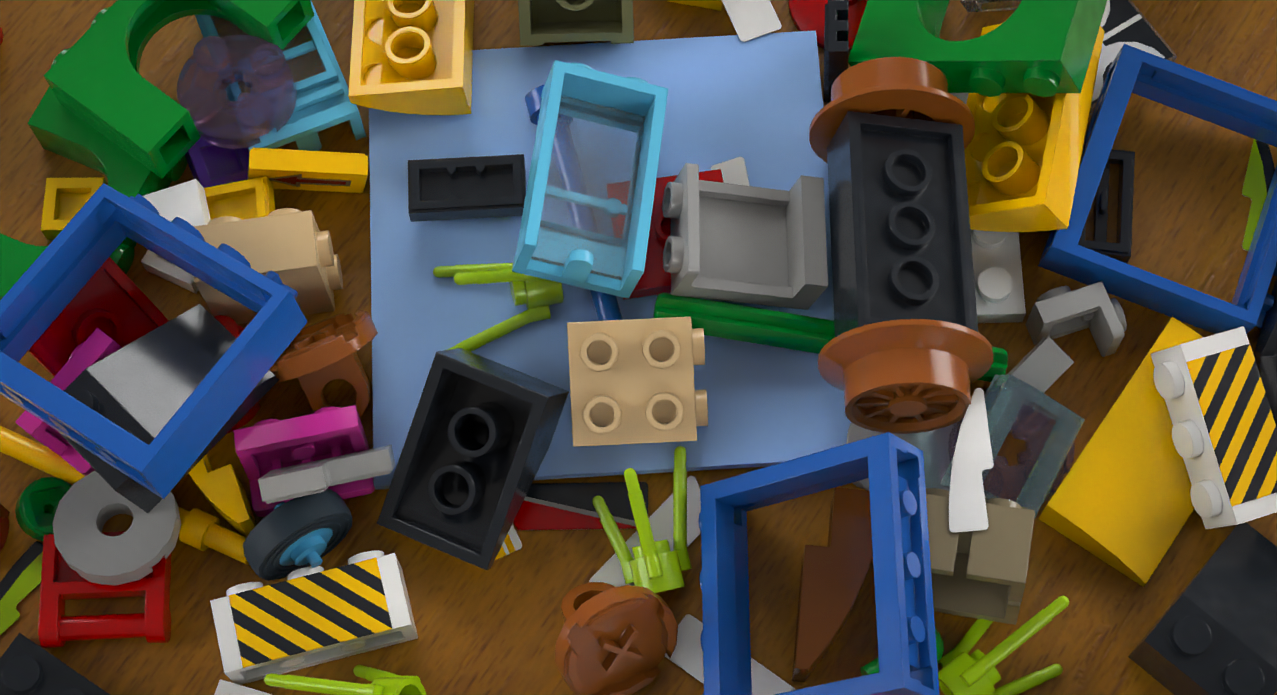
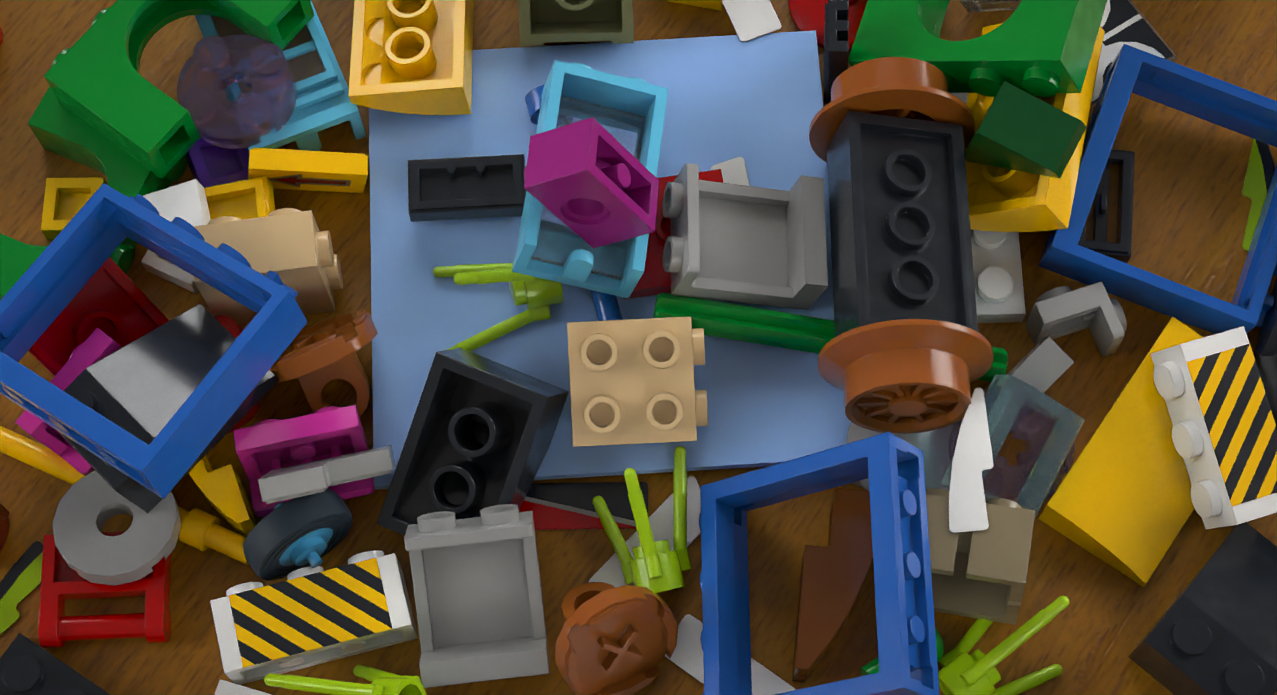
green tile [15,477,72,541] -> none
none -> light grey panel [404,504,549,688]
none -> magenta brick [524,117,659,248]
none -> dark green slope [965,81,1087,179]

